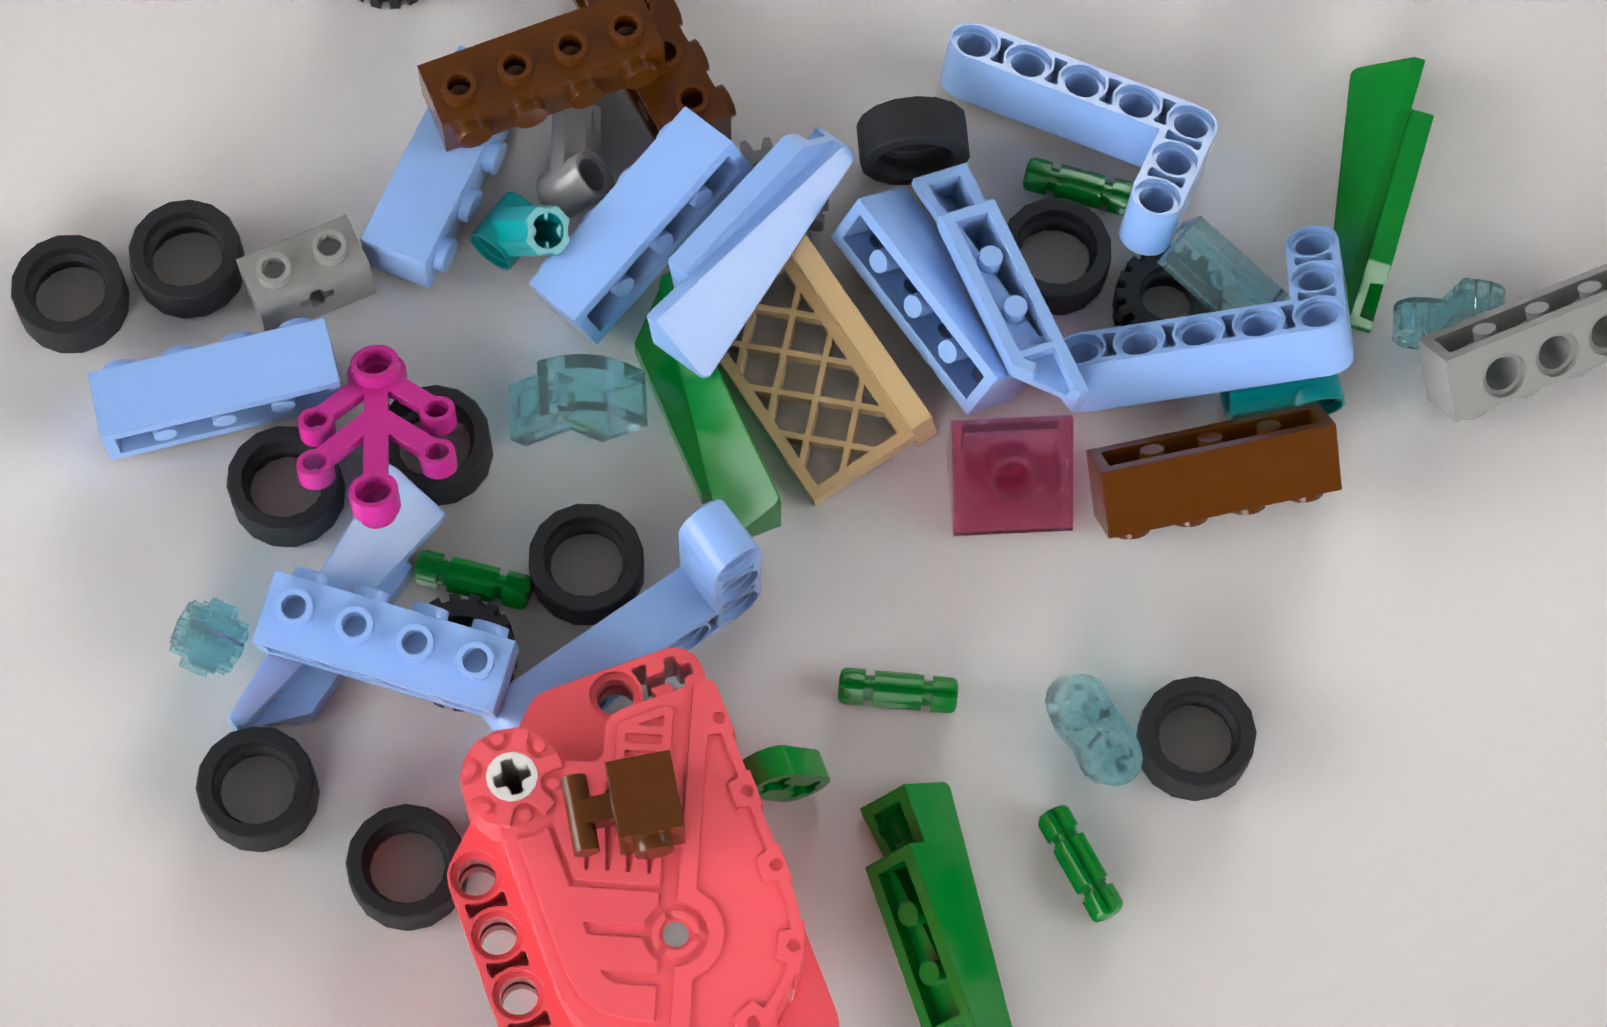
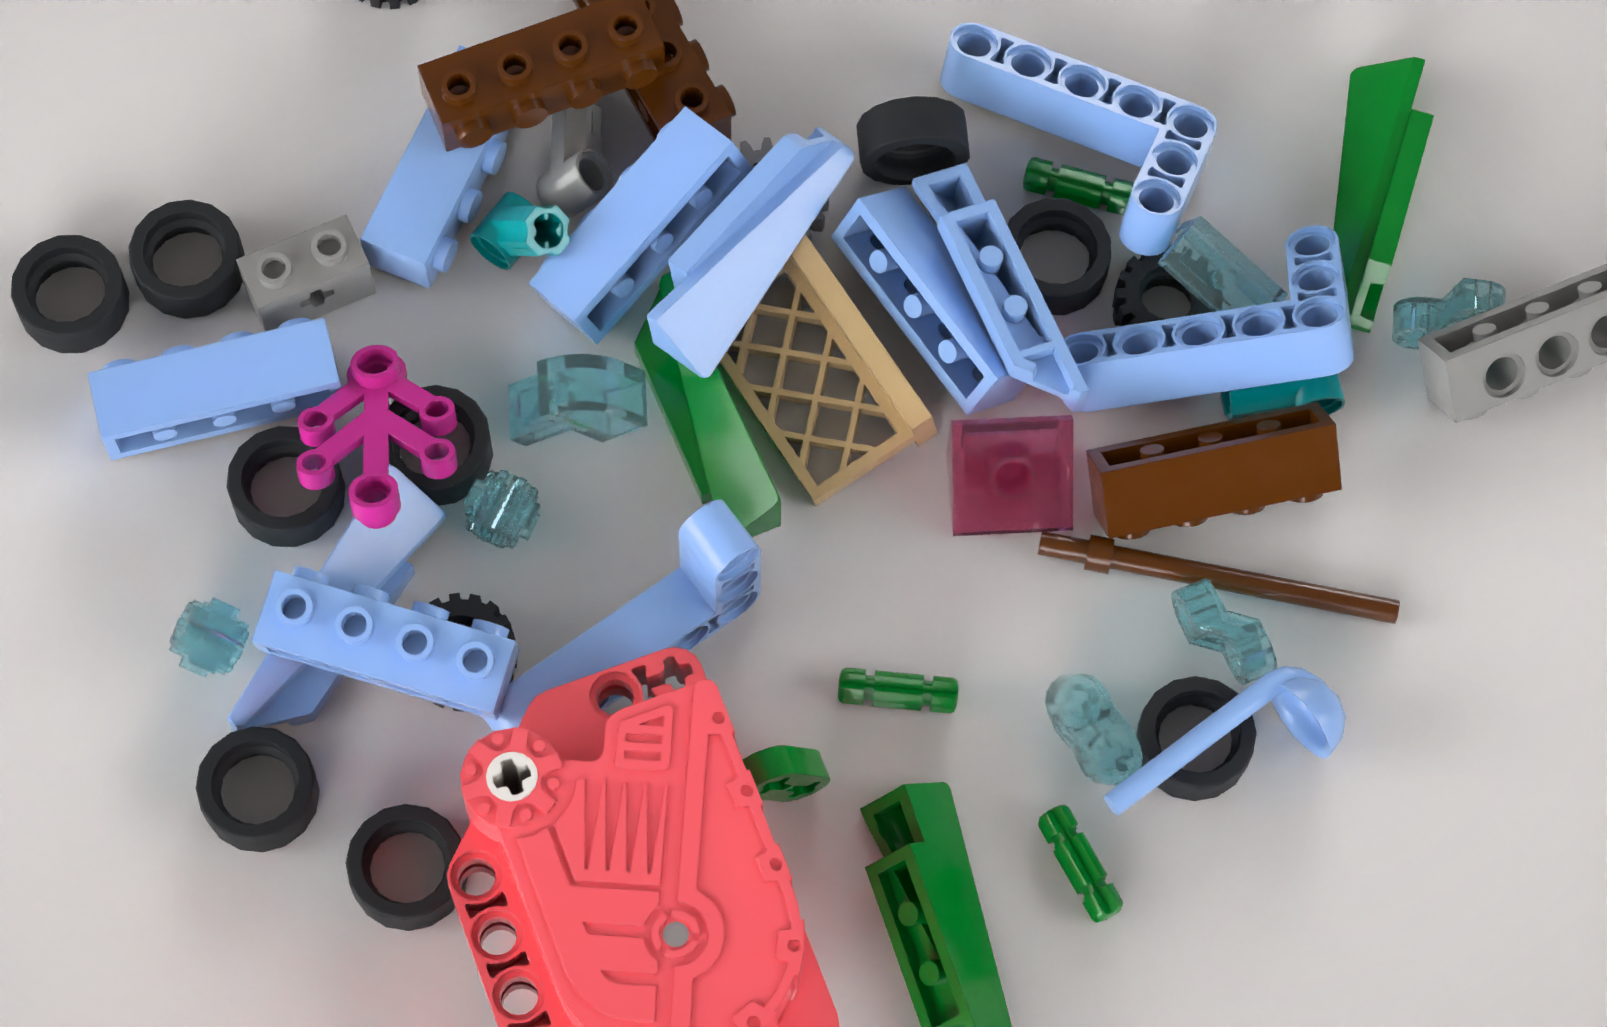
green axle [414,550,533,610] -> none
black tyre [528,504,644,625] -> none
reddish brown brick [560,750,686,860] -> none
none -> clear light blue gear [463,470,541,549]
none -> reddish brown bar [1037,531,1400,624]
none -> light blue piece [1103,666,1346,816]
none -> clear light blue piece [1171,578,1277,685]

